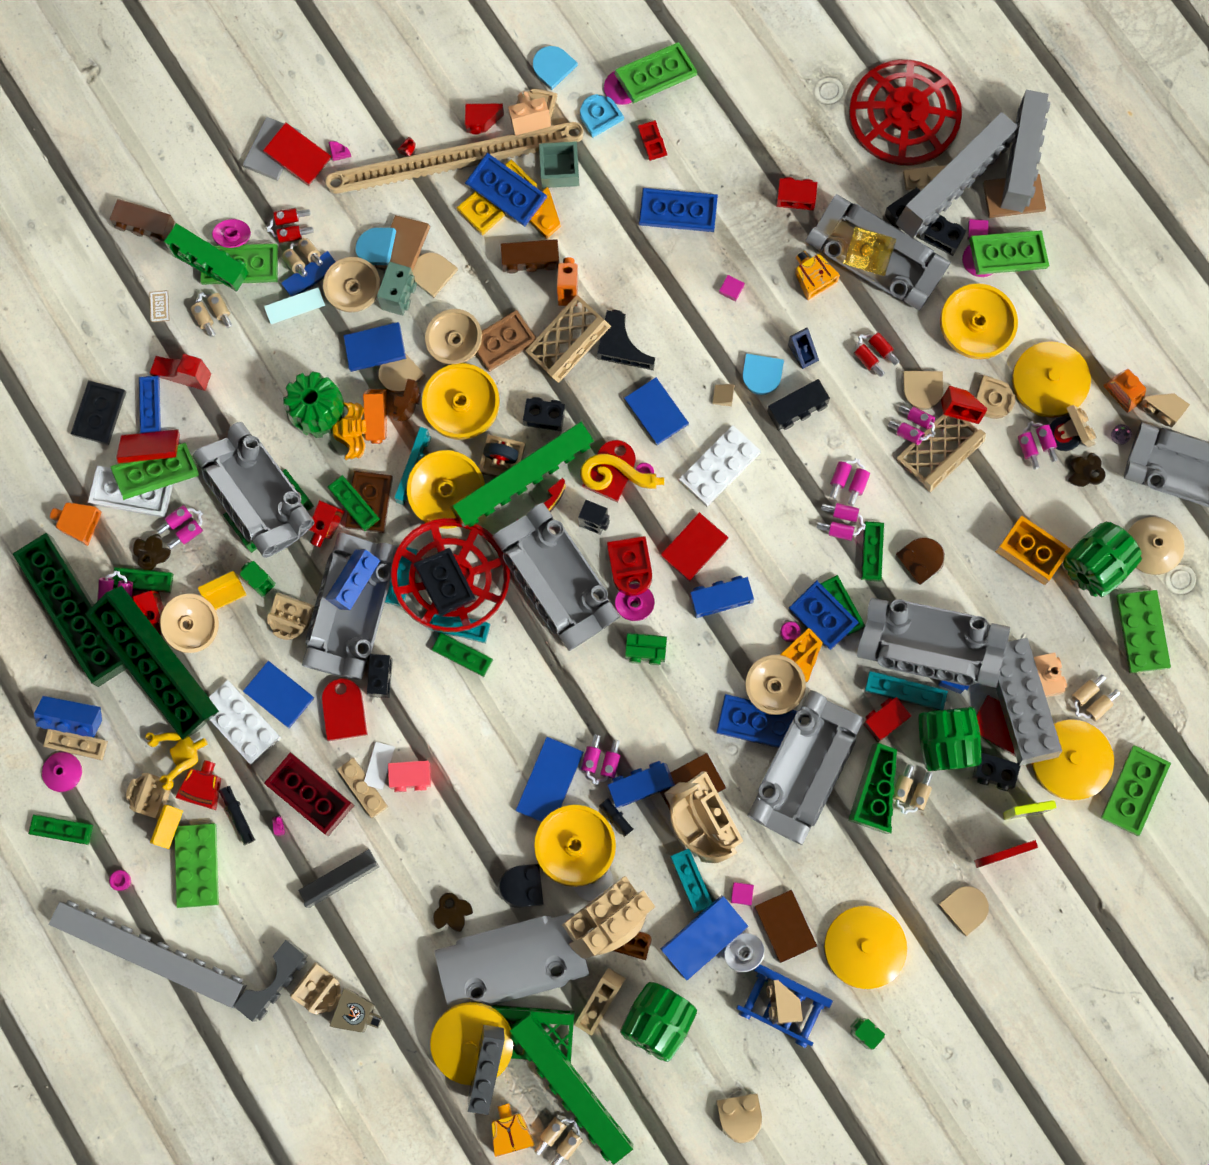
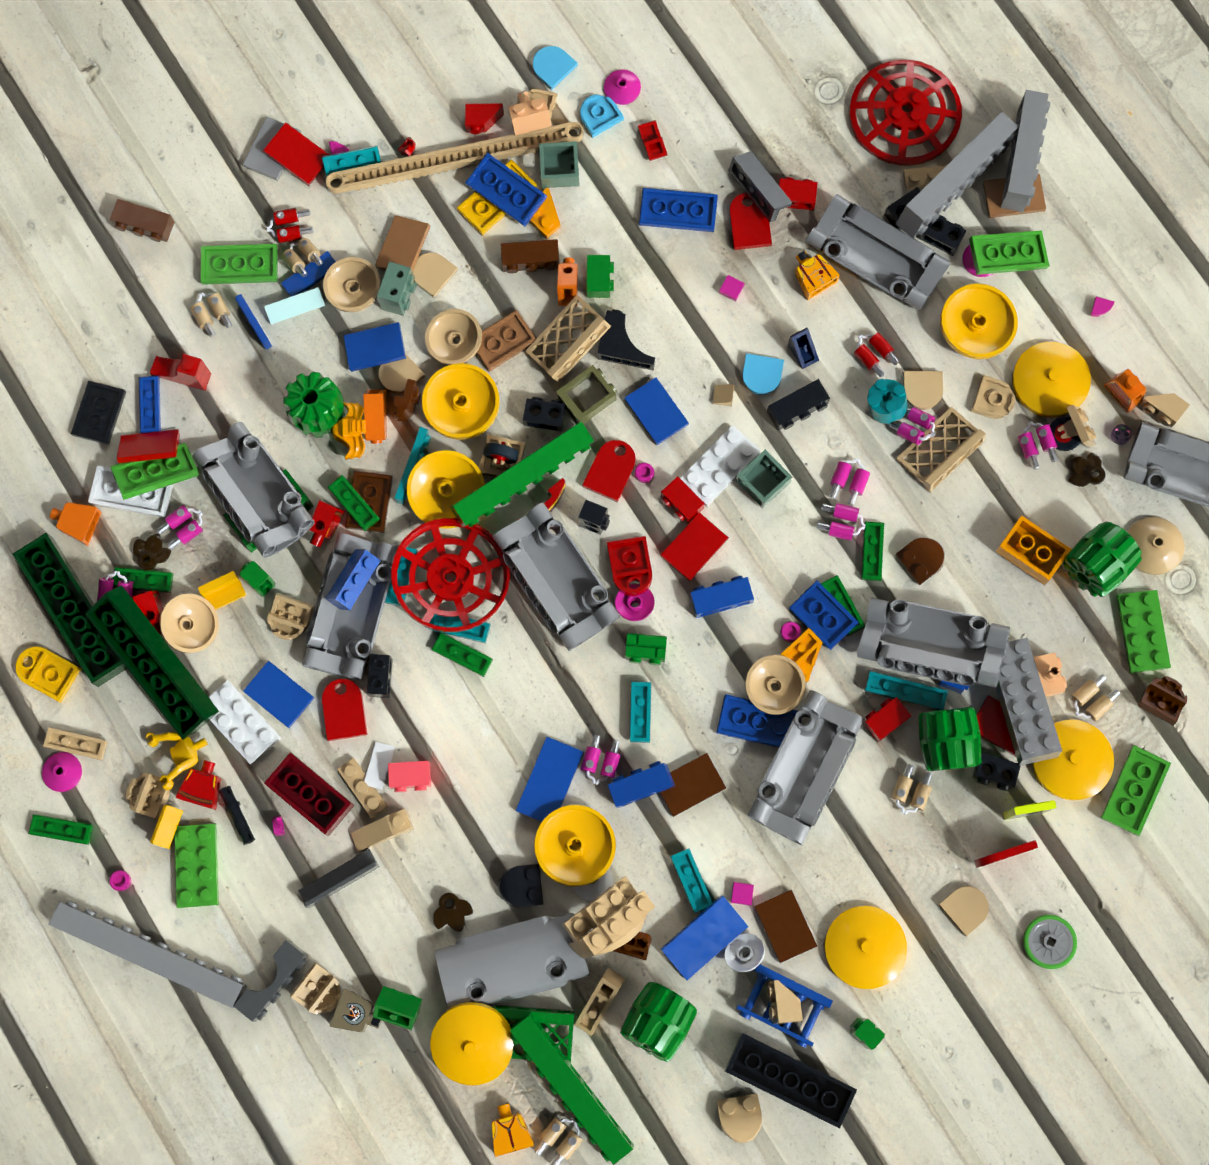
blue brick [34,696,102,738] -> none
sticker [149,290,170,322] -> none
green wedge [164,223,249,292] -> none
dark pink dish [212,219,251,248] -> none
medium azure tile [356,228,396,265] -> none
black tile [414,548,476,617] -> none
dark grey arch [468,1025,505,1115] -> none
yellow plant [580,454,664,490] -> none
black pin [599,798,634,837] -> none
bright green plate [614,42,697,103] -> none
tan piece [664,772,743,863] -> none
clear yellow slope [844,227,896,276] -> none
green wedge [848,743,897,834] -> none
red slope [941,386,987,424] -> none
dark pink tile [967,219,989,240] -> none
none -> yellow tile [16,647,81,703]
none -> blue tile [235,294,272,349]
none -> teal plate [322,145,381,176]
none -> tan slope [351,809,414,852]
none -> green brick [373,986,422,1030]
none -> olive window [556,365,617,424]
none -> green brick [587,255,614,298]
none -> teal plate [630,682,651,743]
none -> red brick [661,476,705,524]
none -> black brick [724,1033,857,1129]
none -> dark grey panel [728,151,792,222]
none -> red tile [729,193,772,250]
none -> sand green piece [736,449,792,509]
none -> teal brick [867,379,908,424]
none -> light grey wheel [1023,915,1077,969]
none -> dark pink tile [1090,297,1115,317]
none -> reddish brown slope [1138,676,1187,726]

